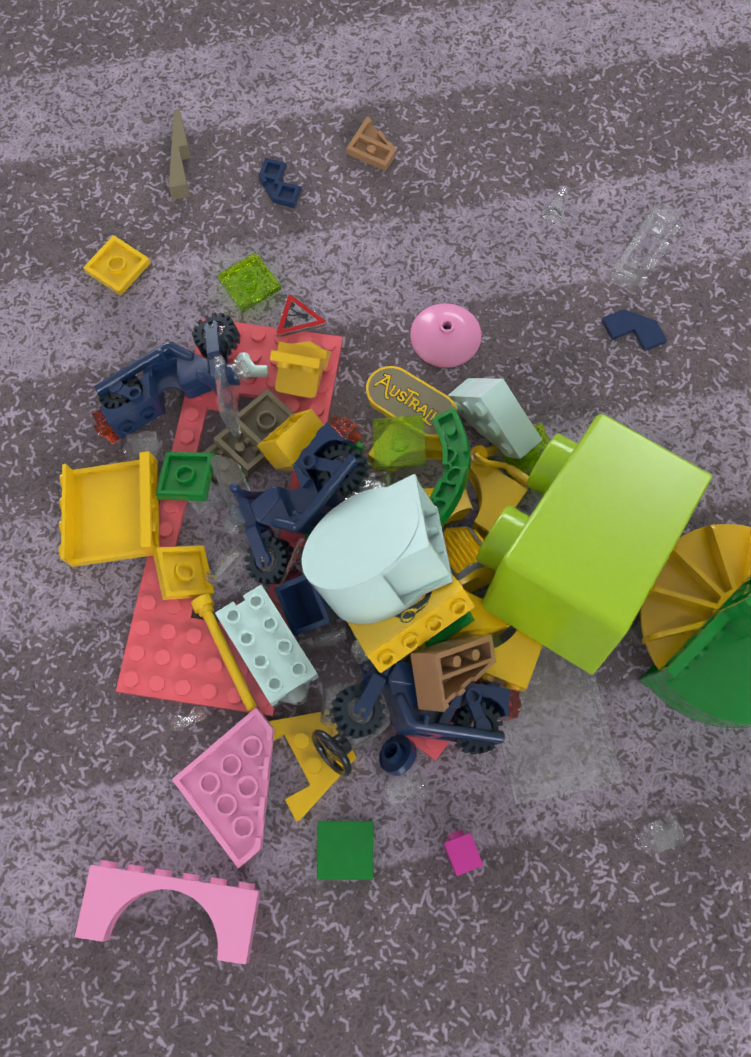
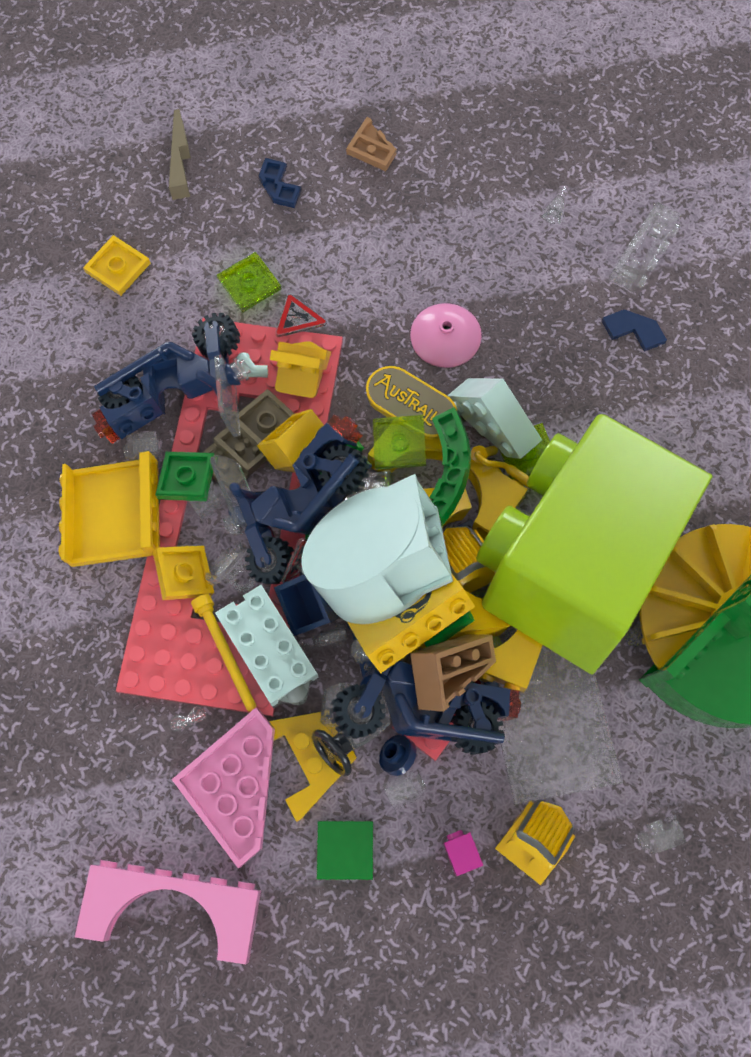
none -> yellow piece [495,800,575,885]

